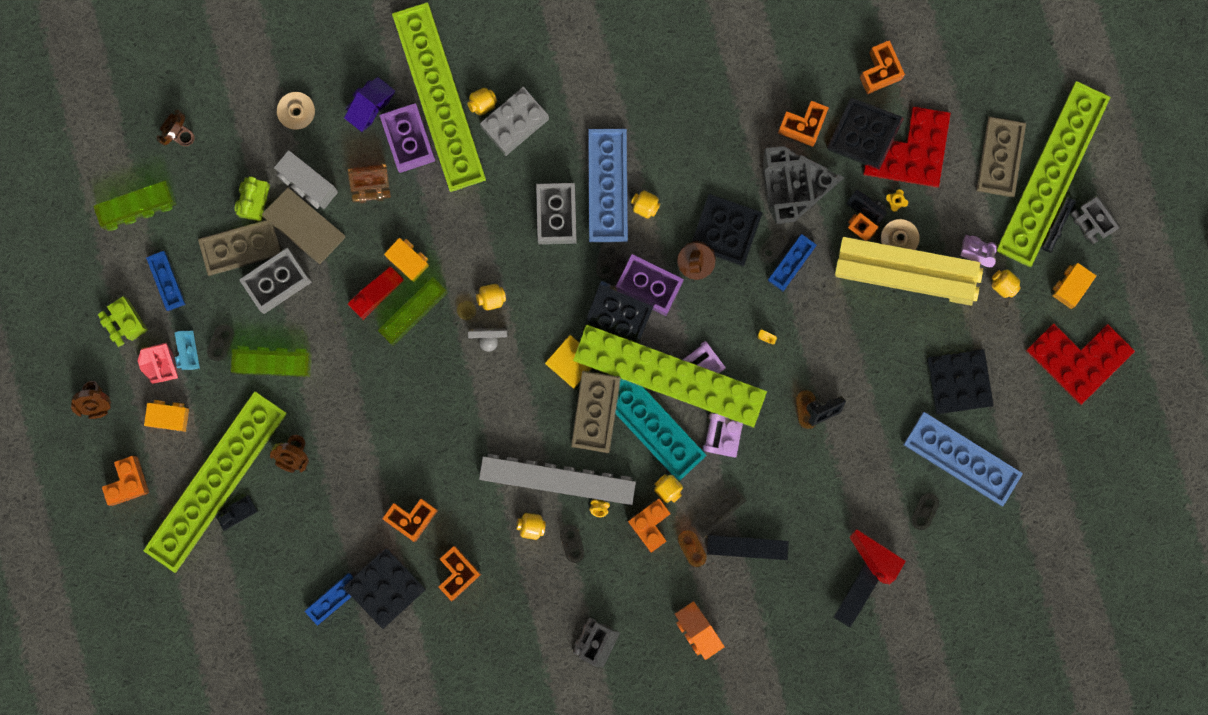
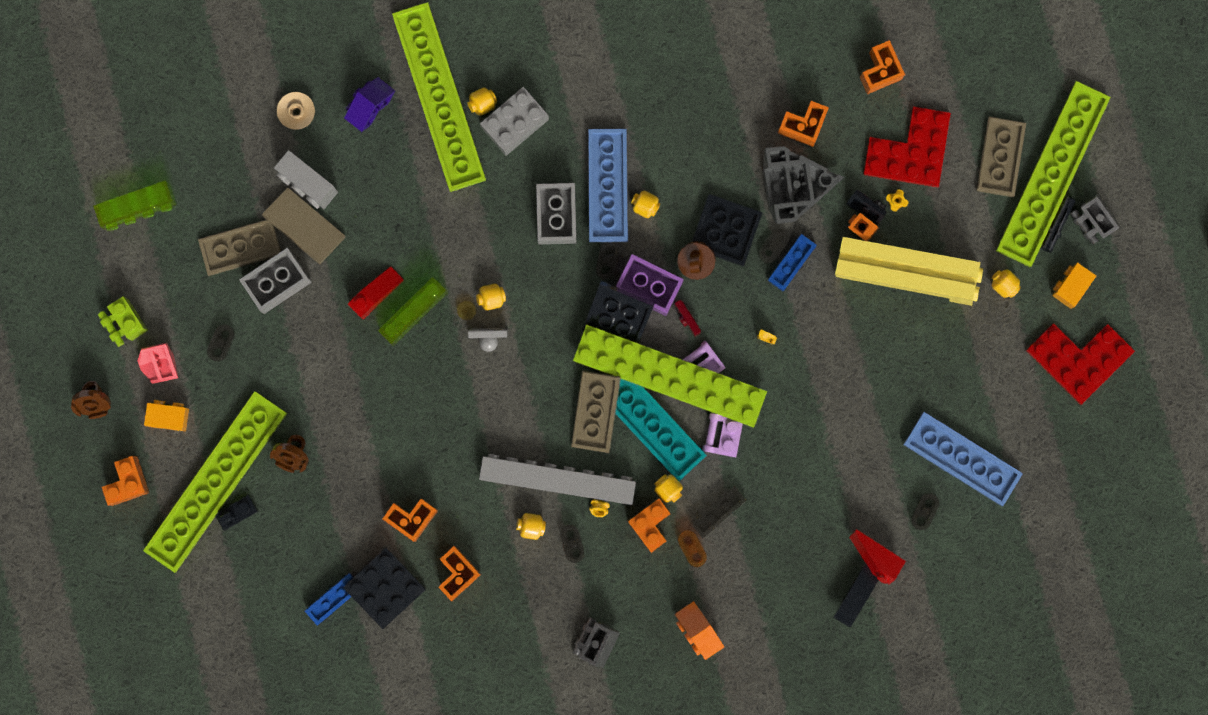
blue plate [146,251,186,311] -> none
reddish brown tile [156,110,194,146] -> none
medium azure hinge [175,331,200,370] -> none
clear neon green brick [231,346,312,377] -> none
lime brick [235,176,270,221] -> none
clear orange brick [348,164,391,203] -> none
medium lavender brick [380,103,435,173] -> none
light orange brick [384,238,429,282] -> none
yellow tile [545,335,592,389] -> none
black slope [707,535,789,560] -> none
clear orange plate [796,390,816,429] -> none
black hinge [806,396,846,426] -> none
black plate [827,98,904,170] -> none
tan dish [881,219,920,250] -> none
black plate [927,349,994,415] -> none
lavender plate [960,235,997,267] -> none
none -> dark red plate [674,300,701,337]

